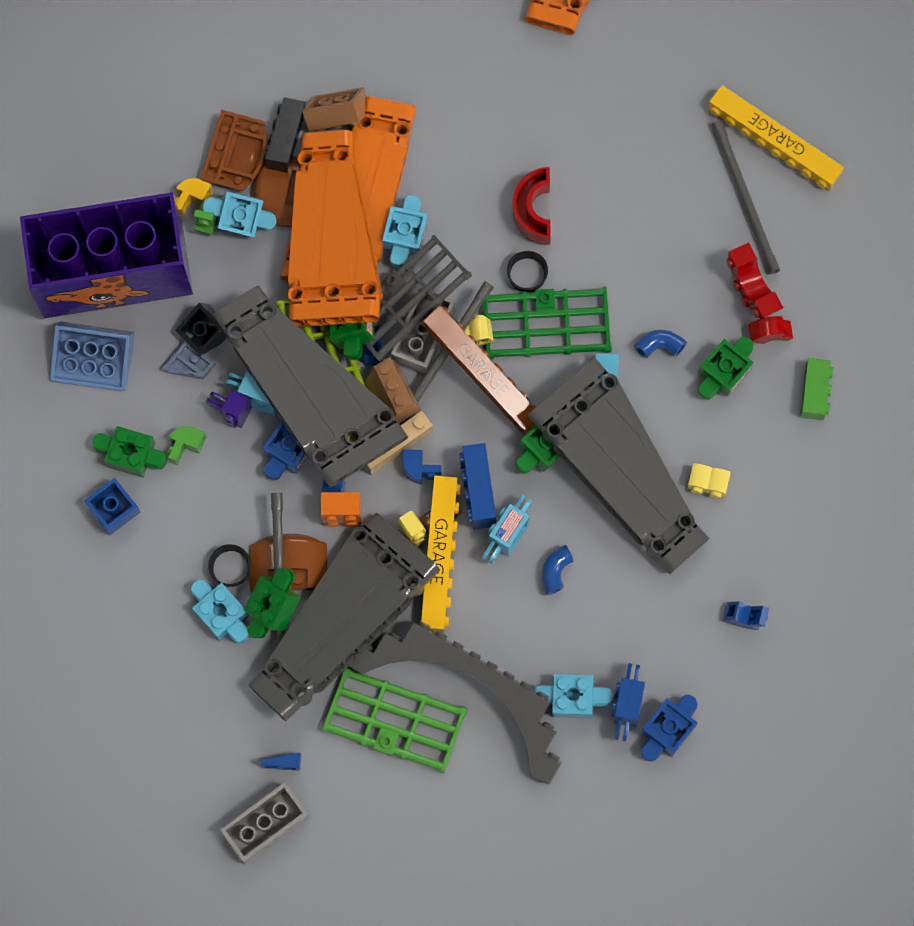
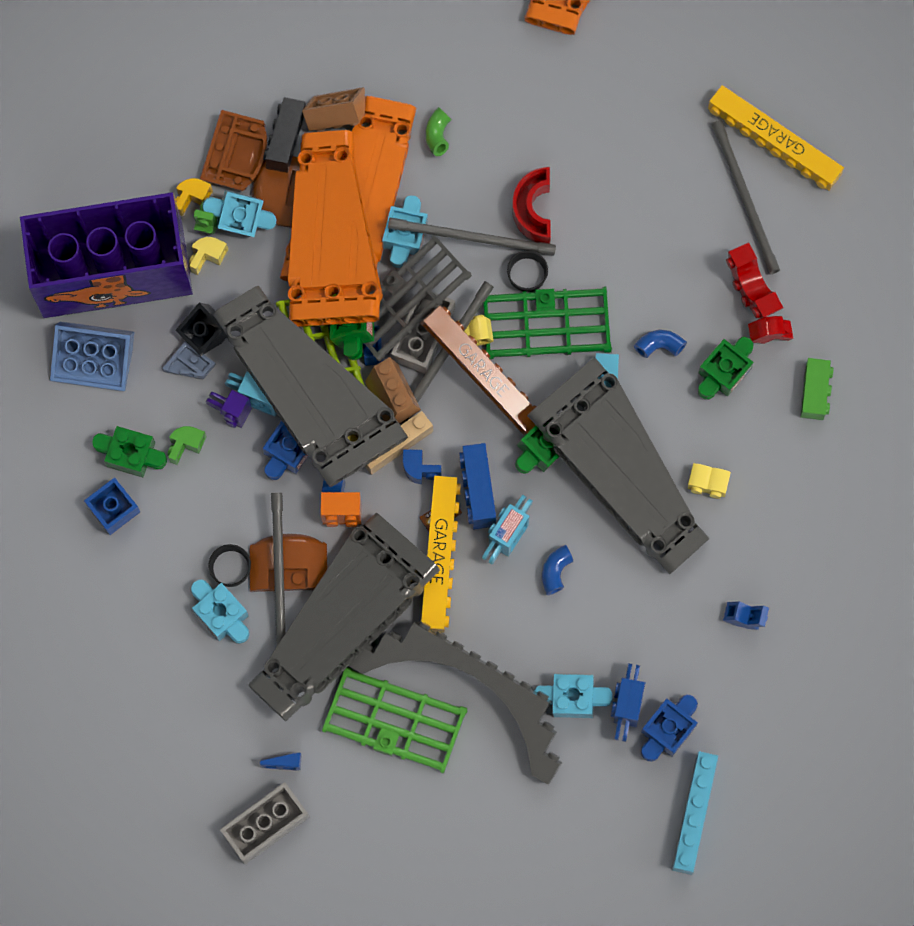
green brick [244,568,301,638] -> none
light yellow brick [397,510,426,547] -> none
none -> light yellow brick [189,237,228,275]
none -> dark grey piece [388,217,556,256]
none -> bright green cylinder [425,107,452,156]
none -> medium azure brick [672,751,718,875]

